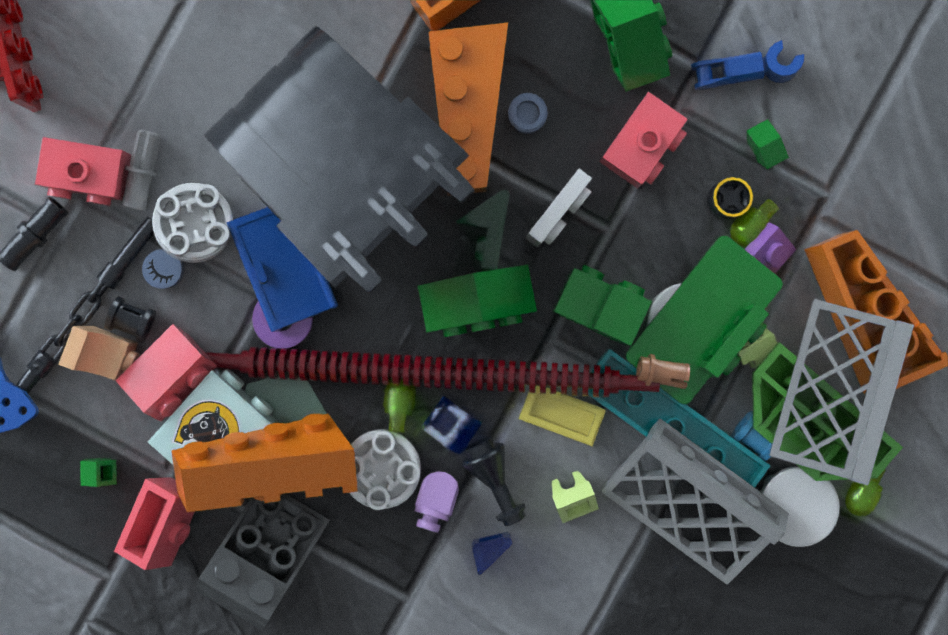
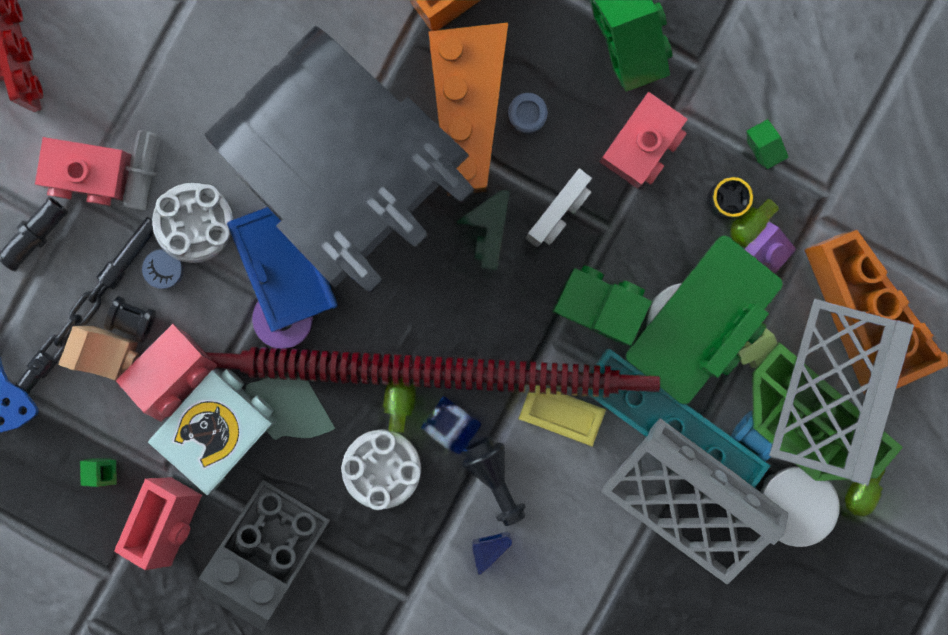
orange wedge [171,413,358,512] -> none
lavender arm [414,472,459,533] -> none
green brick [418,265,537,337] -> none
yellowish green tile [552,471,599,523] -> none
nougat pin [636,354,690,389] -> none
blue piece [691,40,804,90] -> none

